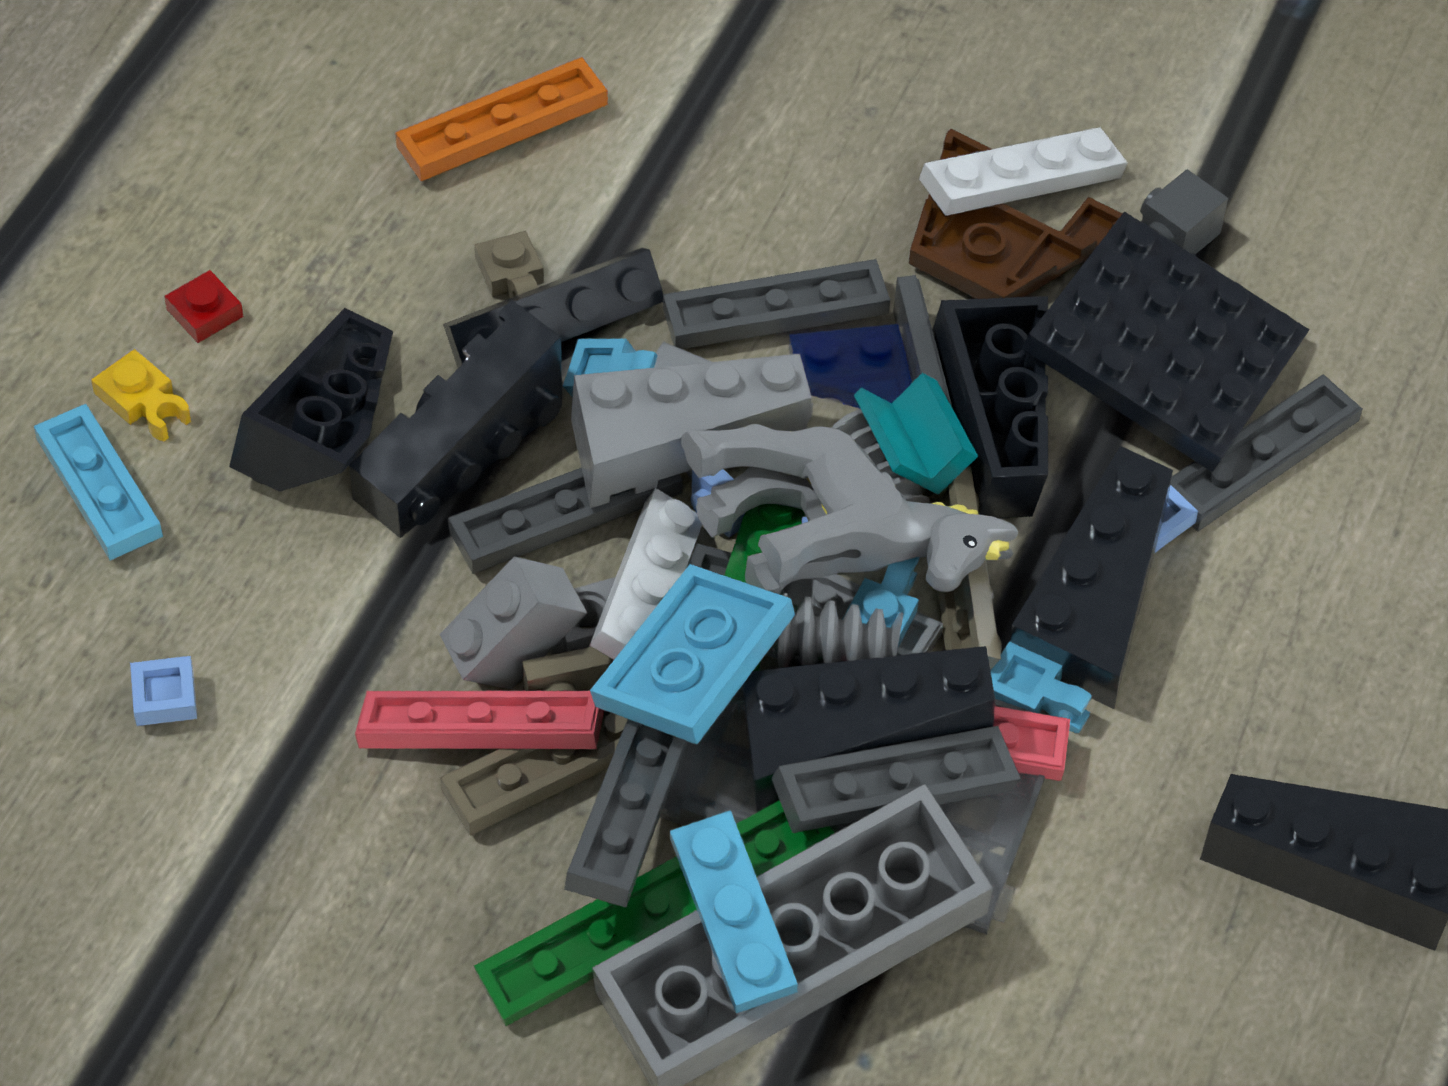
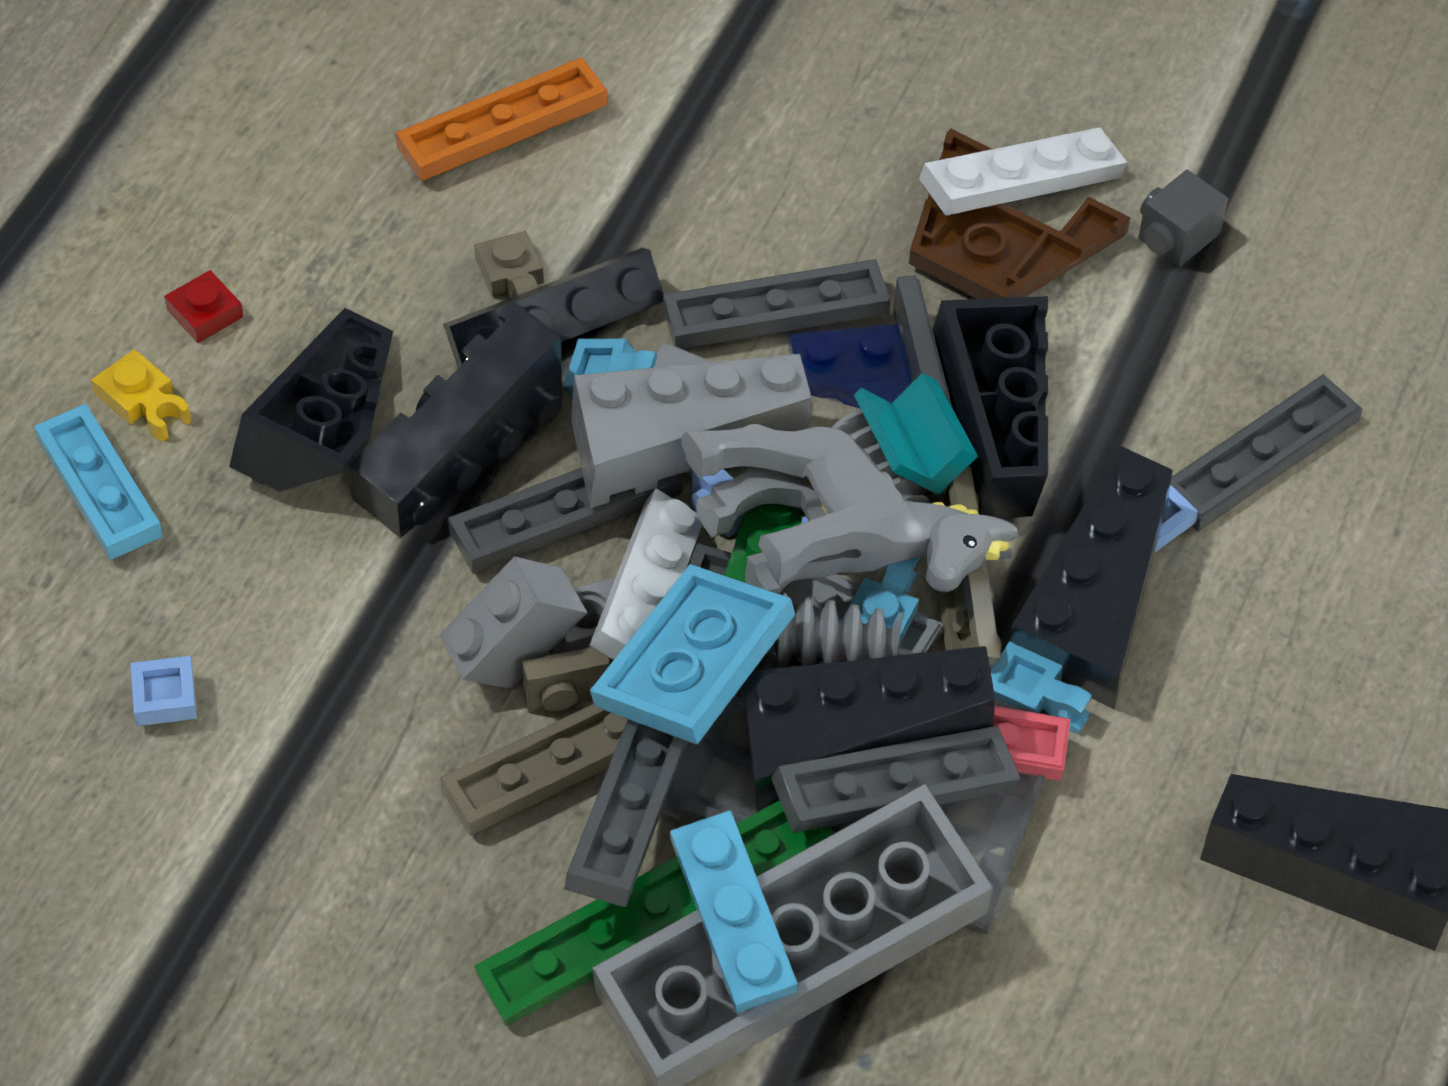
coral tile [355,691,604,749] -> none
black plate [1022,211,1310,472] -> none

